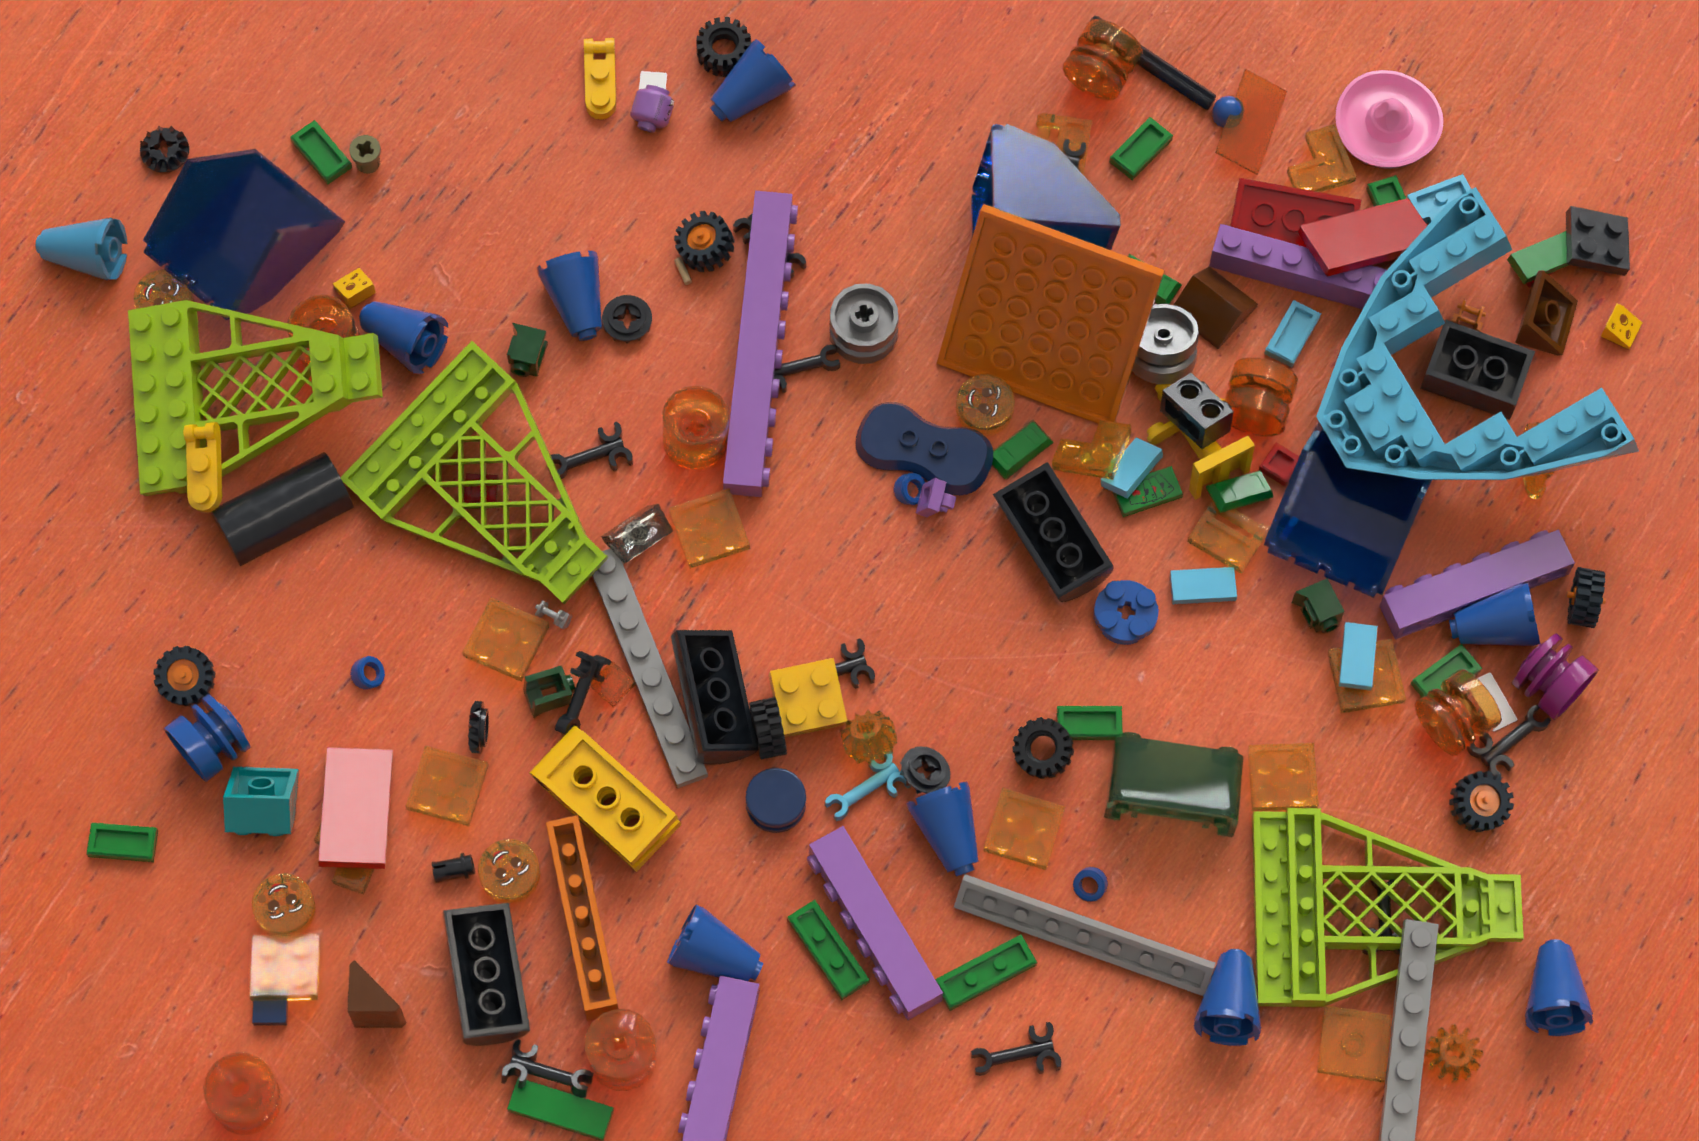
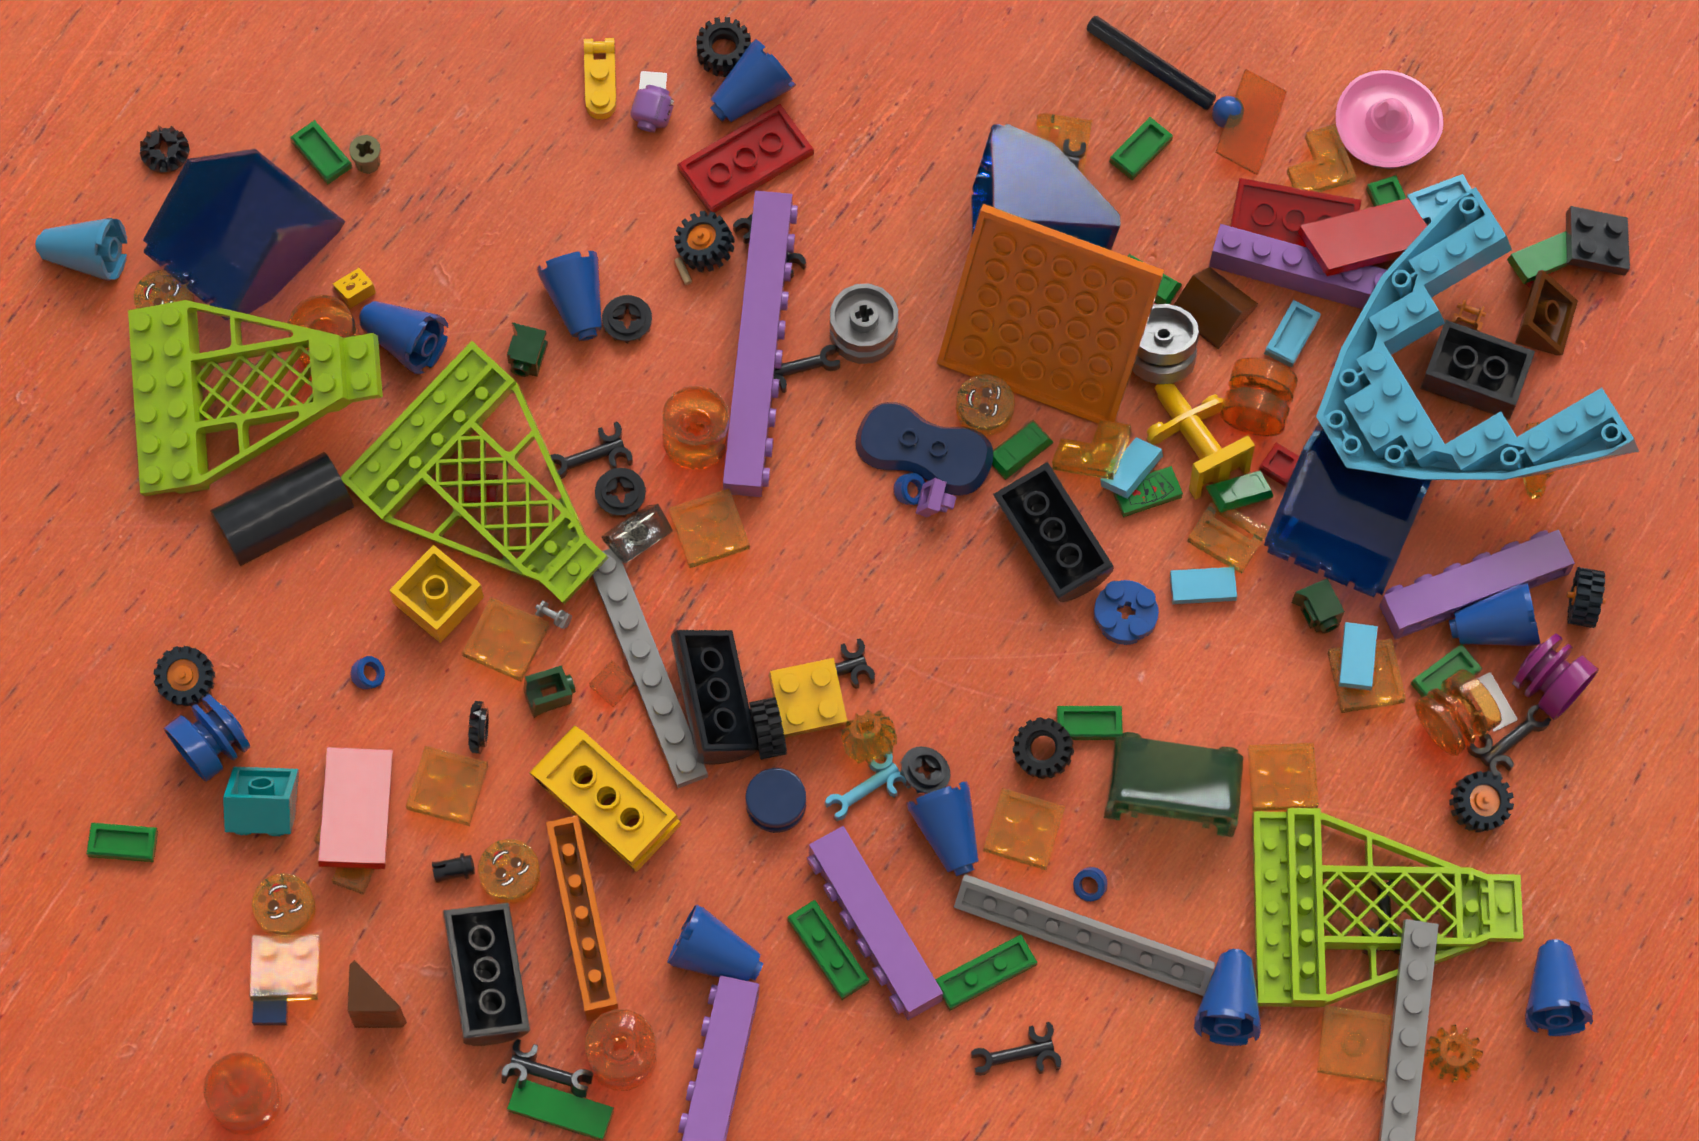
yellow plate [183,422,222,513] -> none
black bar [555,651,611,735] -> none
clear orange wheel [1062,19,1143,100] -> none
black brick [1160,373,1234,449] -> none
yellow slope [1601,303,1643,349] -> none
none -> yellow brick [389,545,484,643]
none -> black gear [595,468,646,518]
none -> red tile [677,104,814,213]

